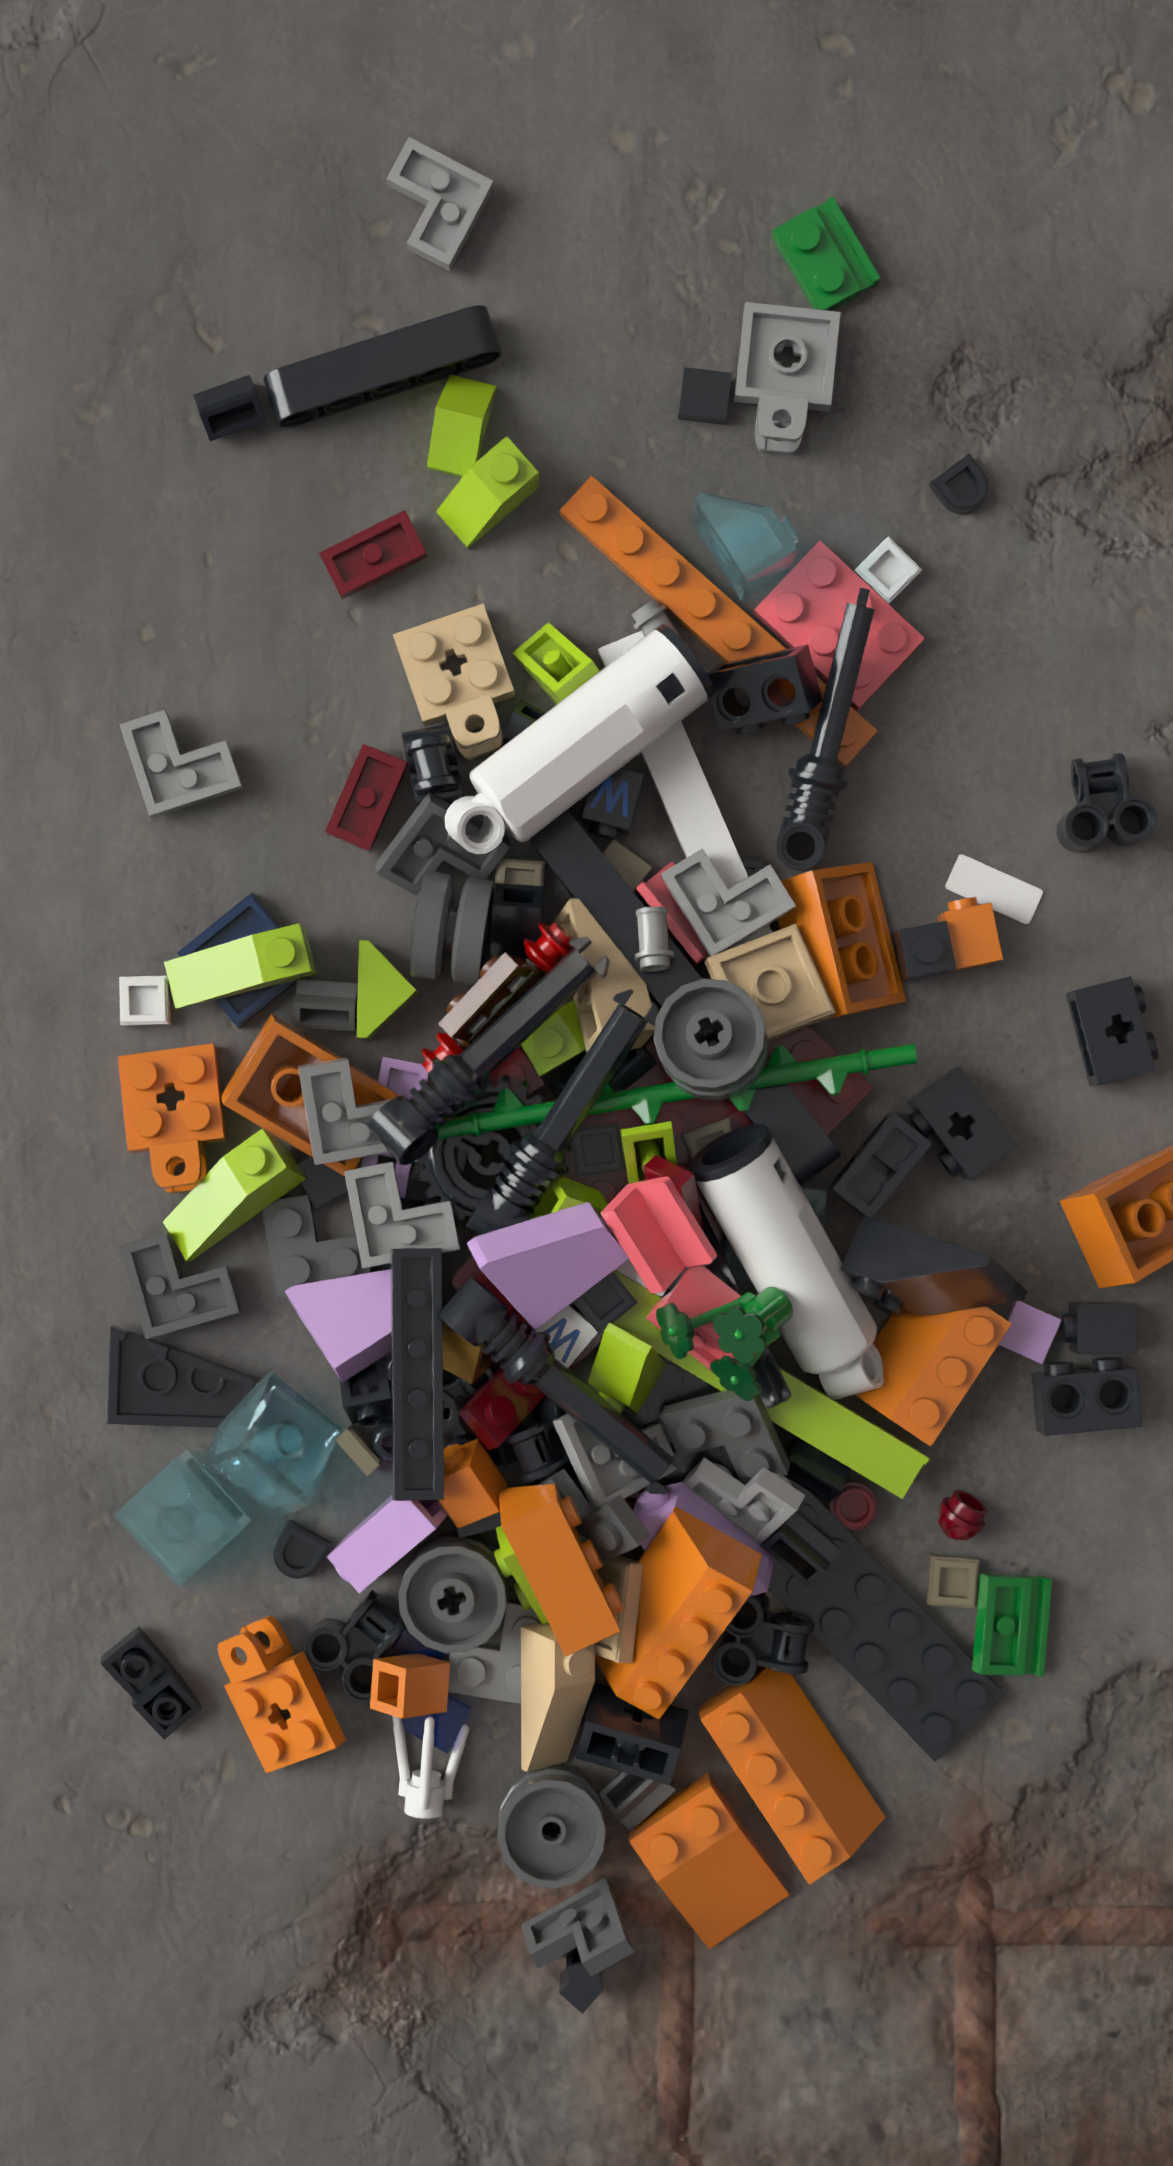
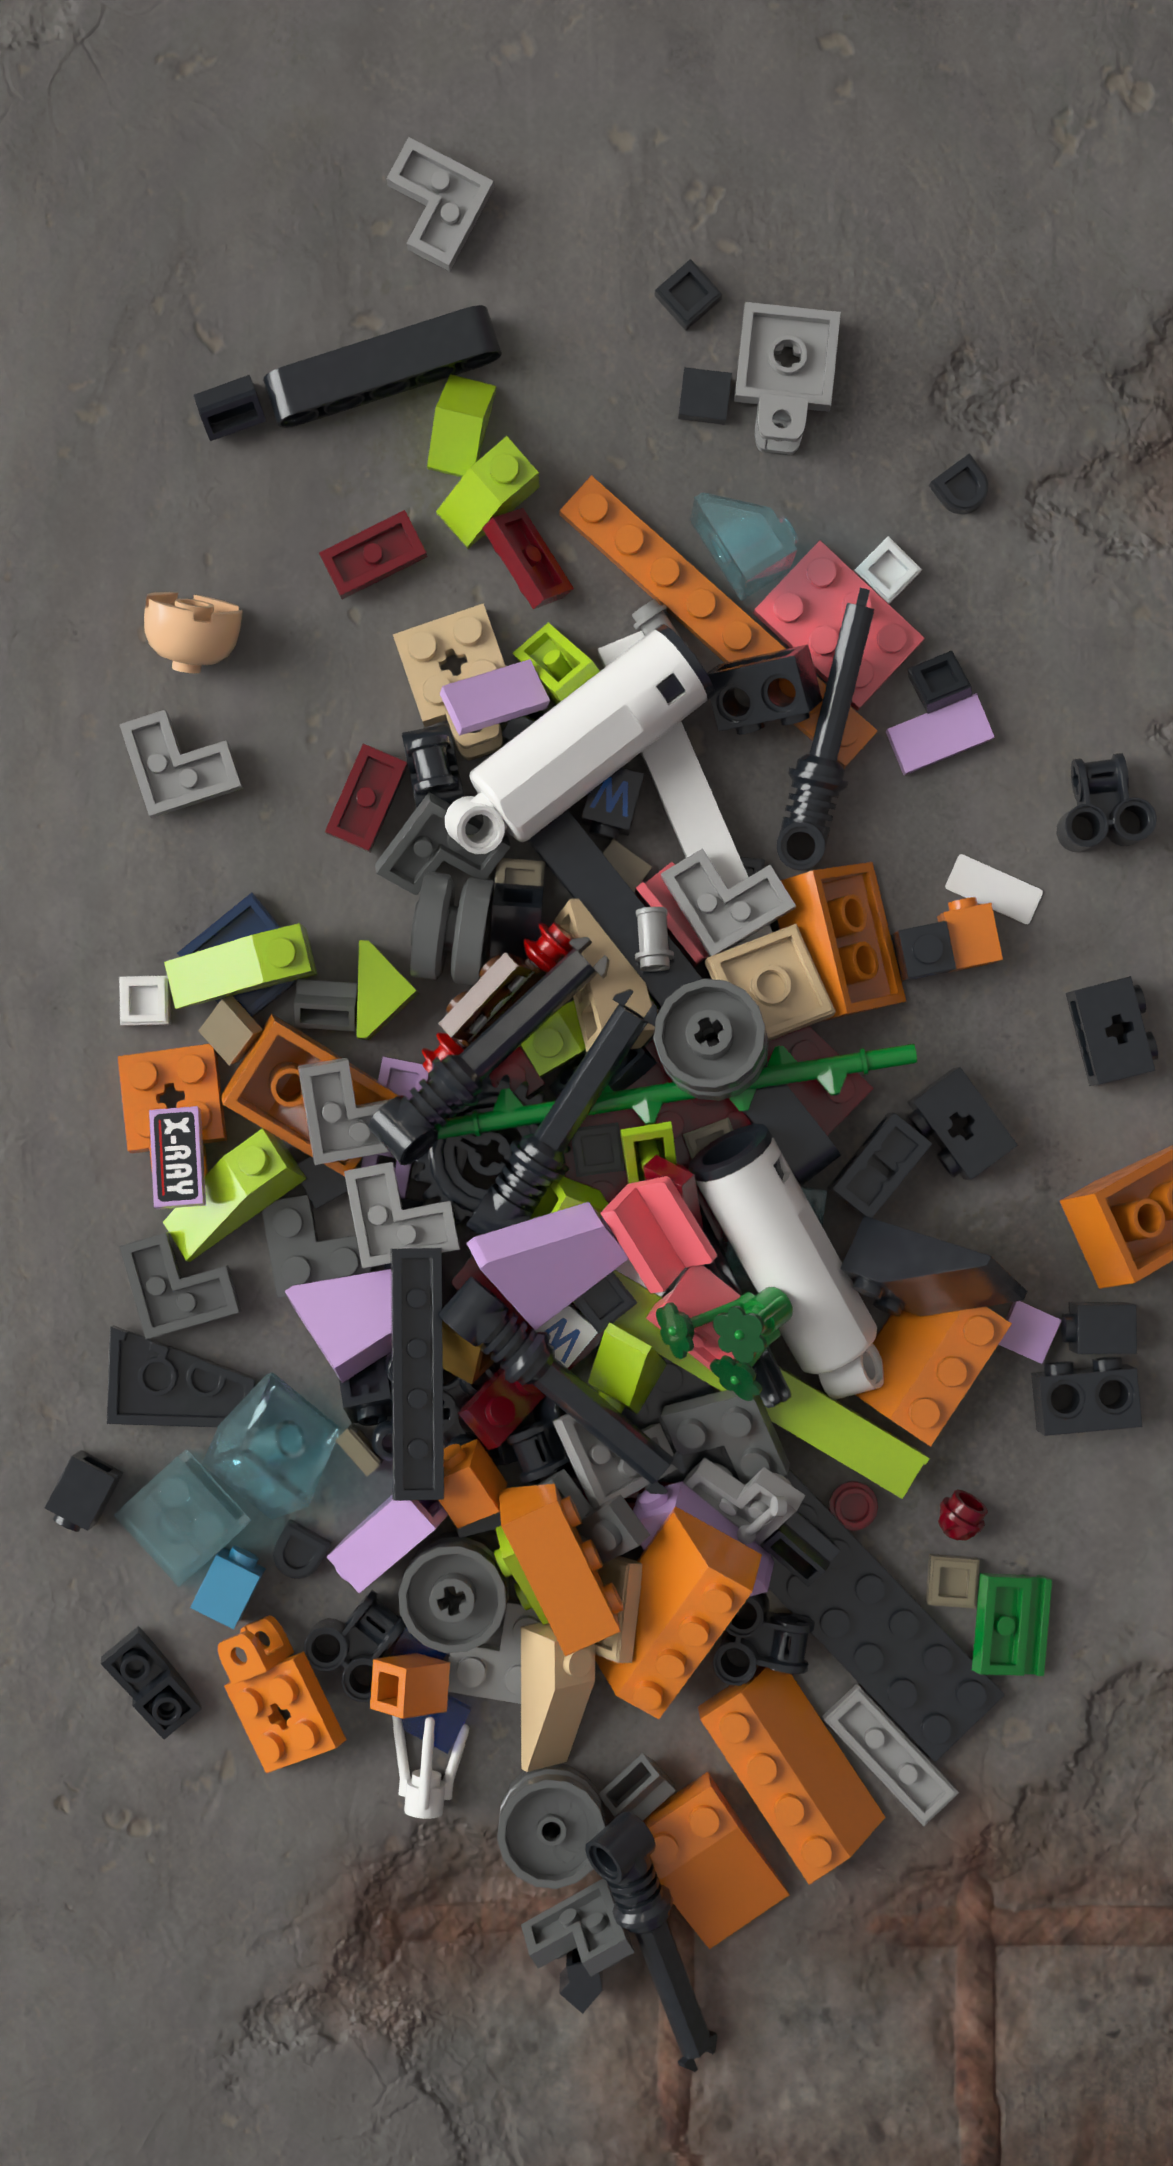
black brick [575,1683,689,1786] -> none
green plate [771,196,880,311] -> none
black piece [784,1436,851,1503] -> none
none -> black brick [45,1450,124,1532]
none -> light nougat cylinder [144,592,242,673]
none -> tile [149,1106,206,1209]
none -> dark azure brick [190,1546,266,1629]
none -> dark tan tile [198,995,263,1066]
none -> lavender tile [440,659,550,736]
none -> dark red plate [482,508,574,609]
none -> black piece [585,1812,718,2072]
none -> black tile [654,259,722,331]
none -> light grey hinge [737,1496,787,1544]
none -> light grey tile [822,1683,959,1826]
none -> lavender tile [886,693,995,776]
none -> black tile [908,650,972,714]

